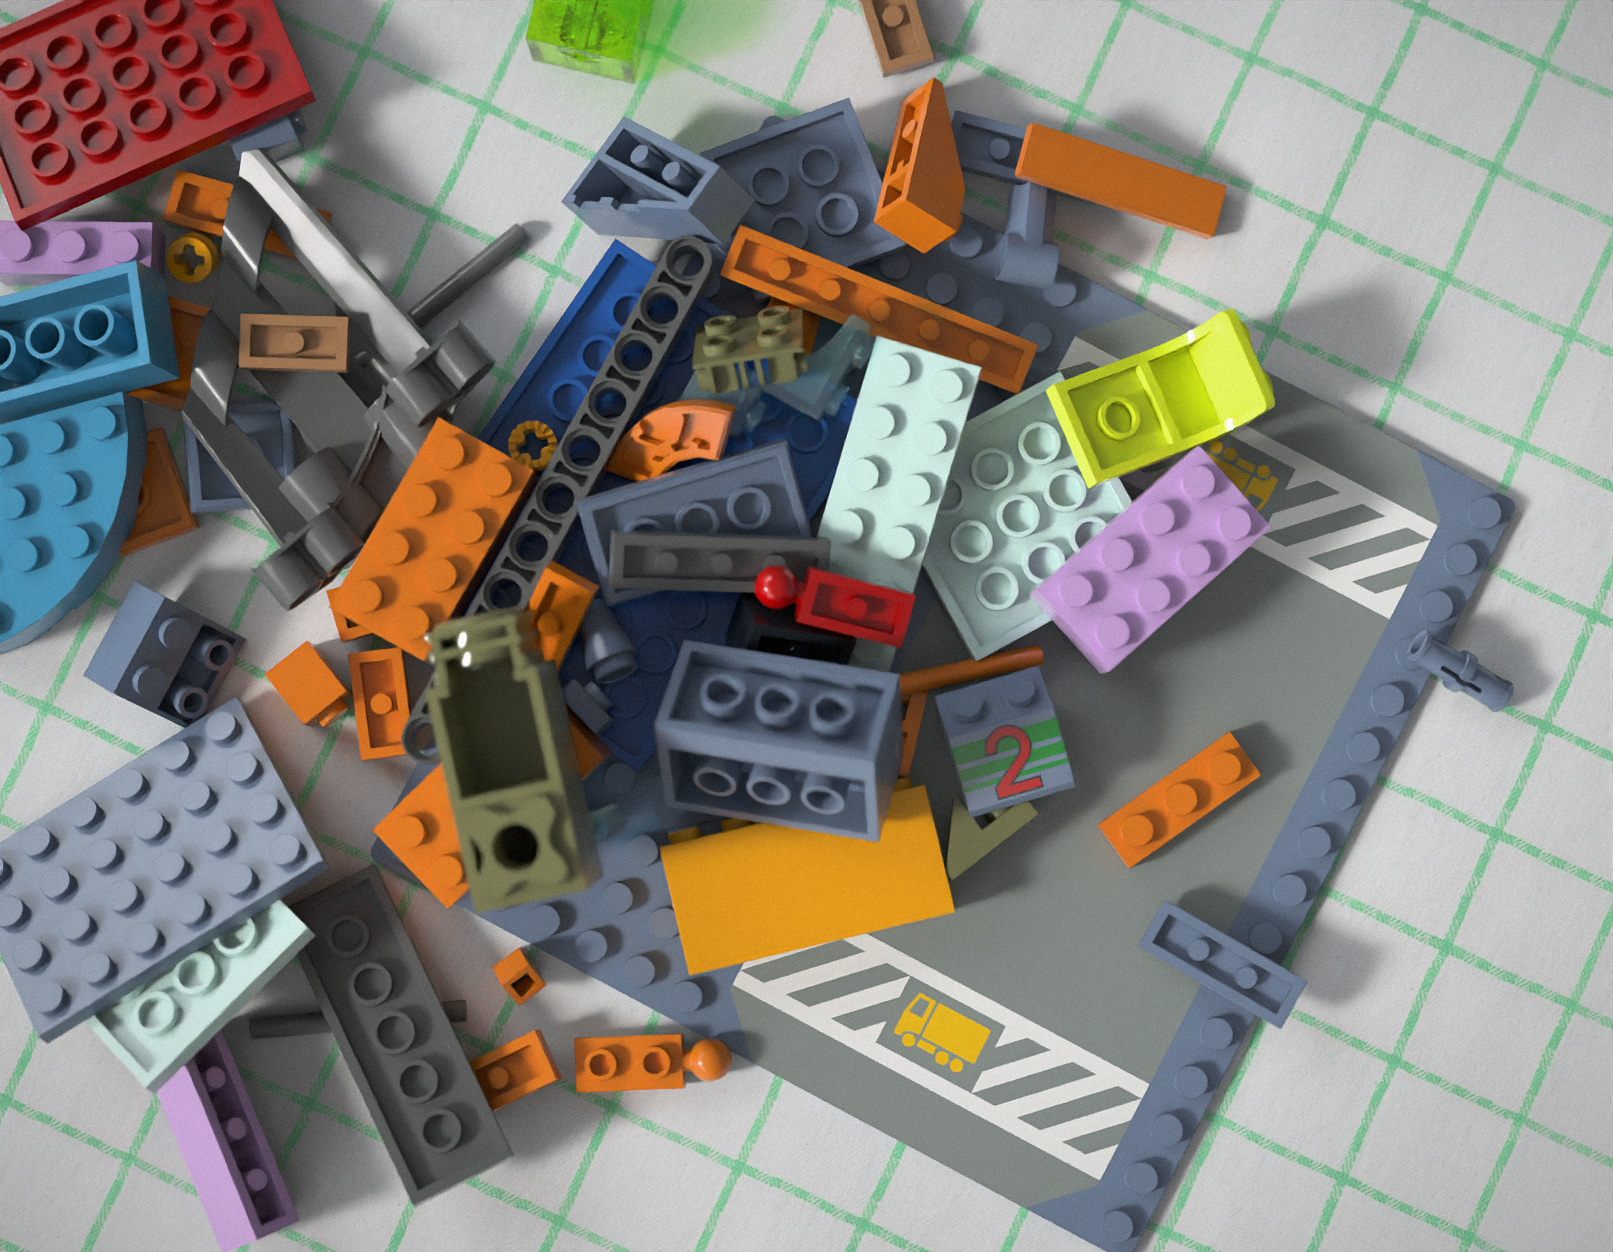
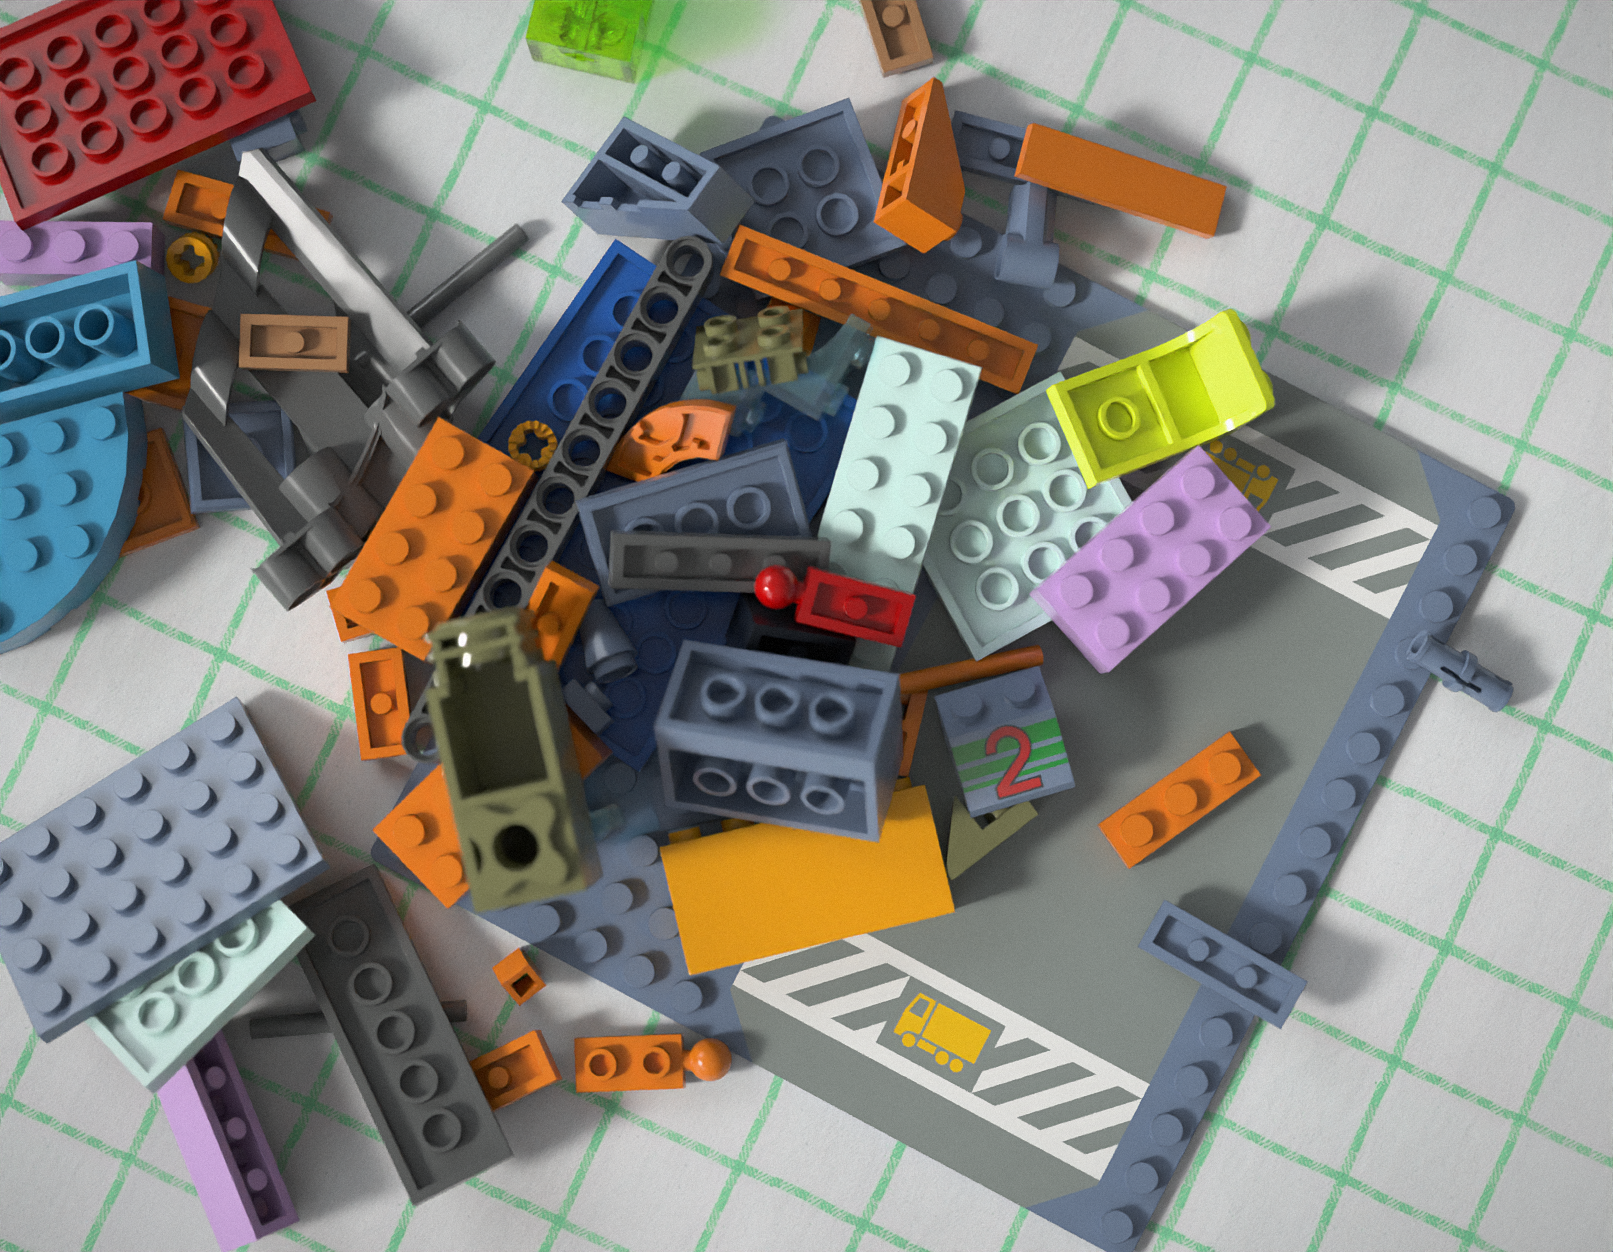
sand blue slope [83,581,246,728] -> none
orange brick [264,641,353,728] -> none

